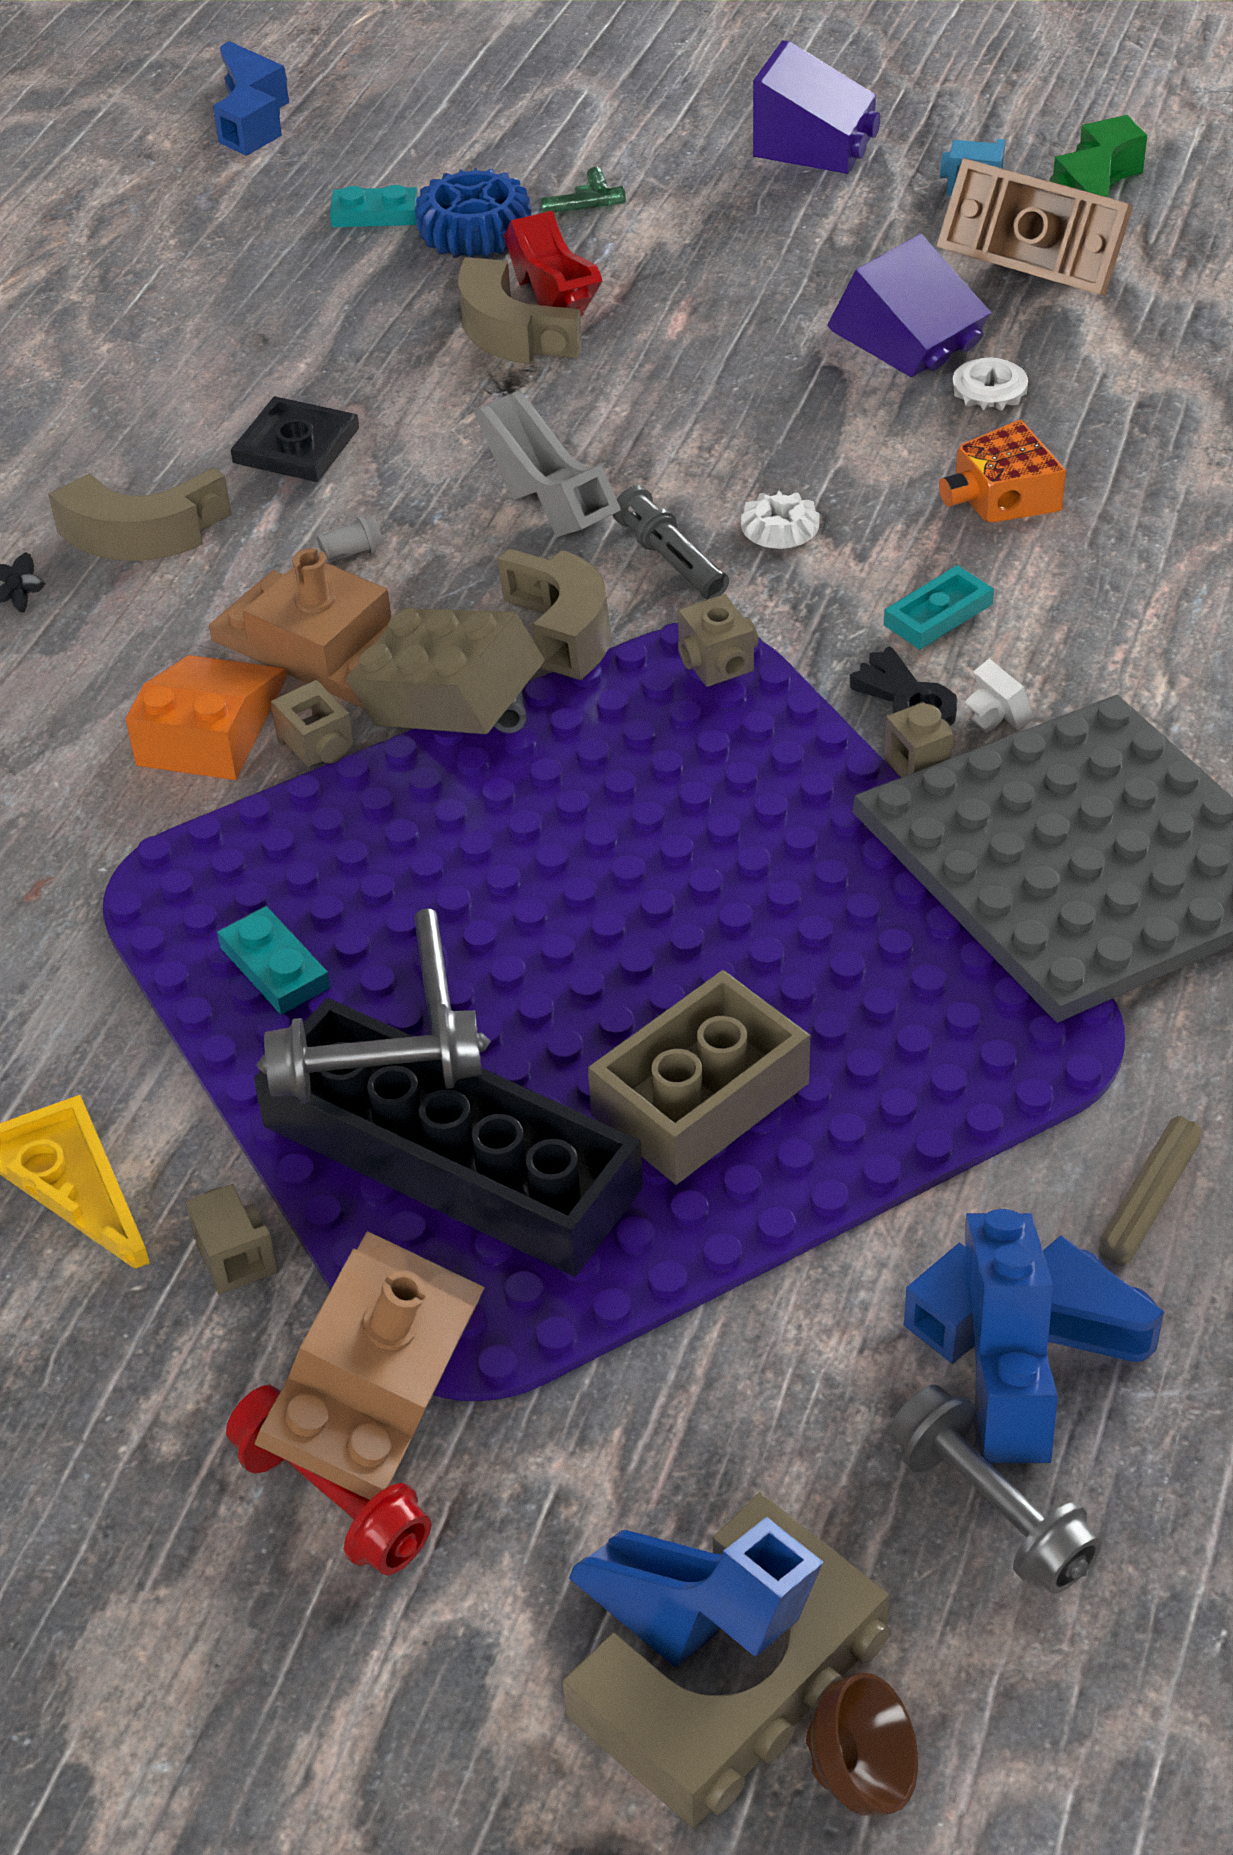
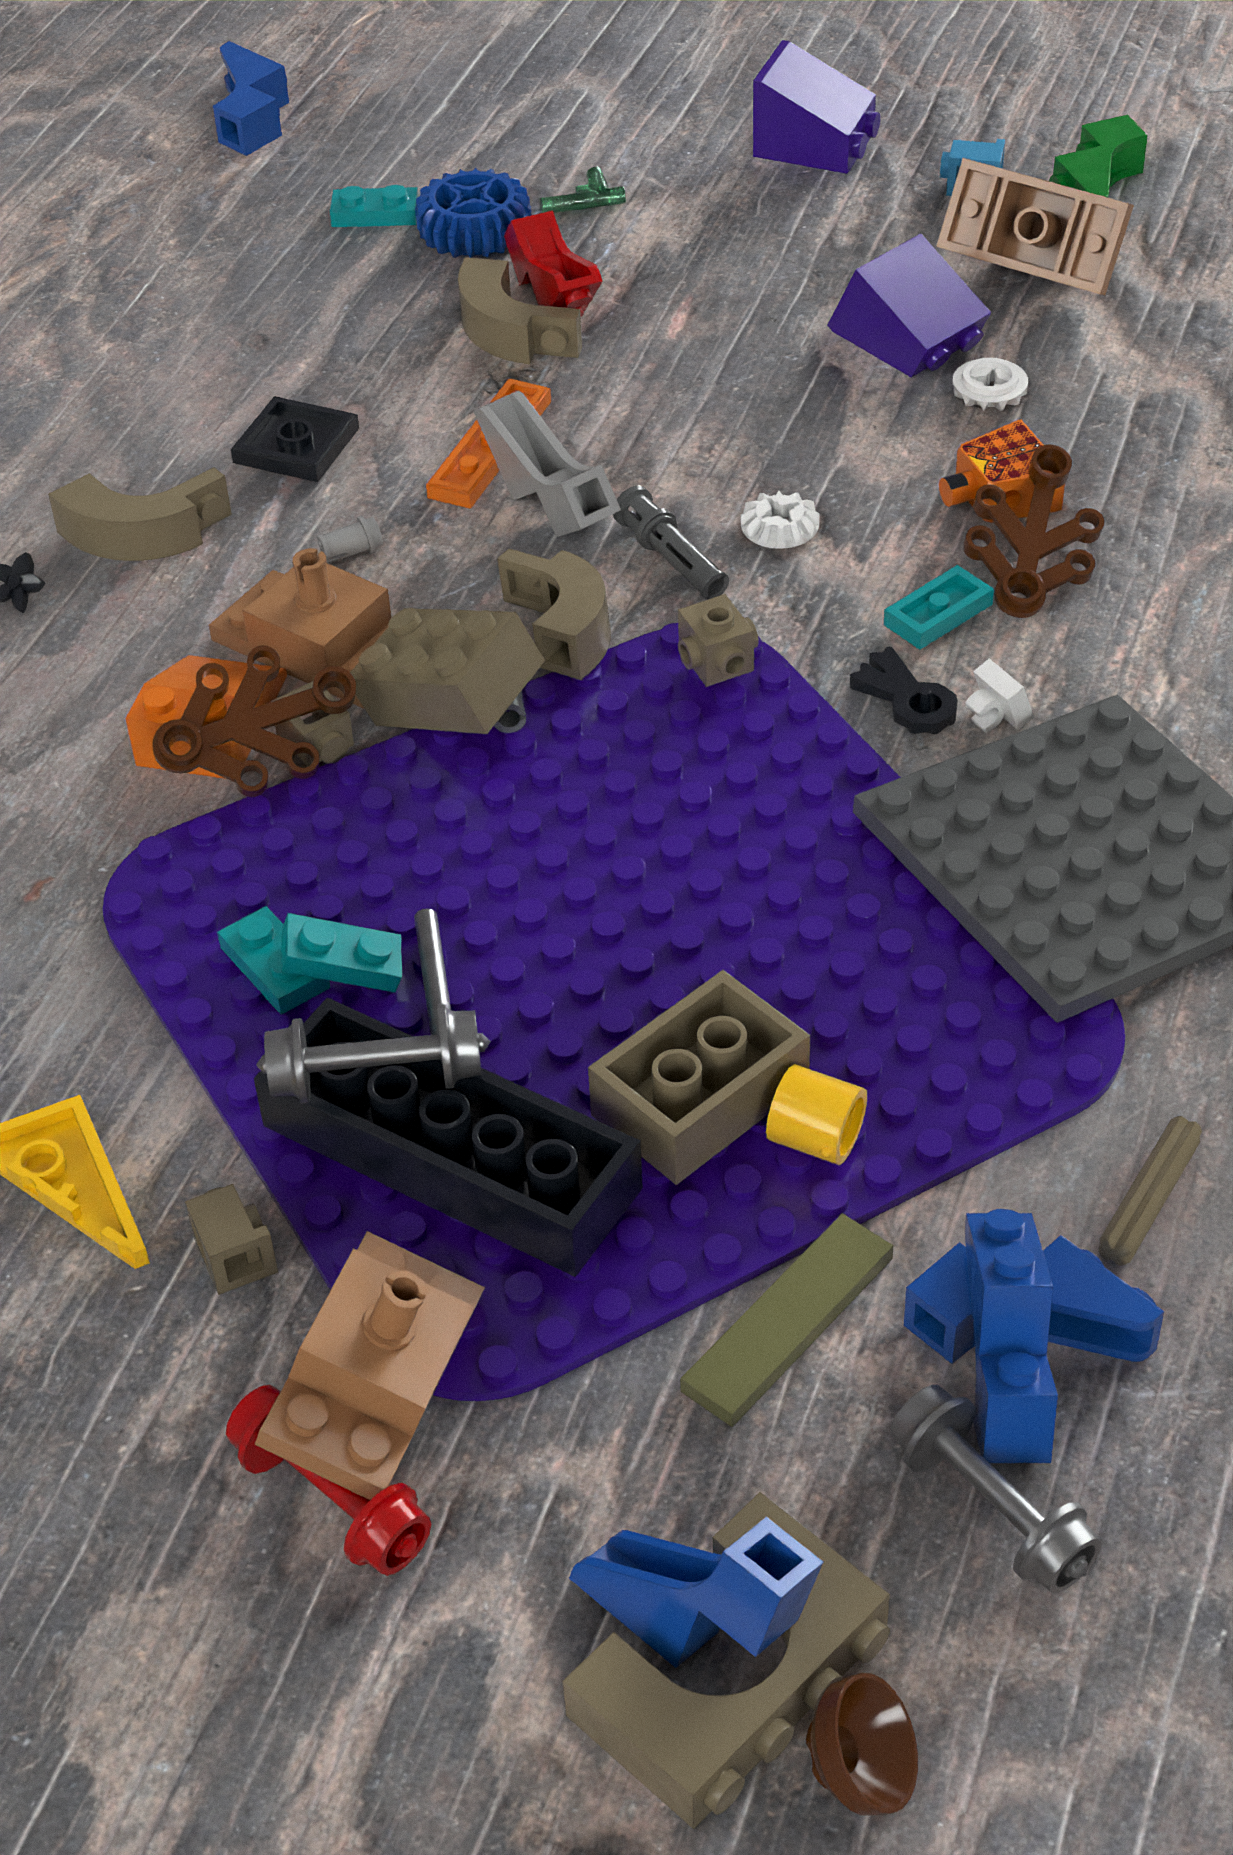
dark tan brick [884,702,955,777] -> none
none -> reddish brown plant [152,645,356,797]
none -> teal plate [281,913,402,992]
none -> orange tile [426,378,551,509]
none -> olive tile [680,1213,894,1427]
none -> yellow piece [766,1064,867,1166]
none -> reddish brown plant [963,444,1105,618]

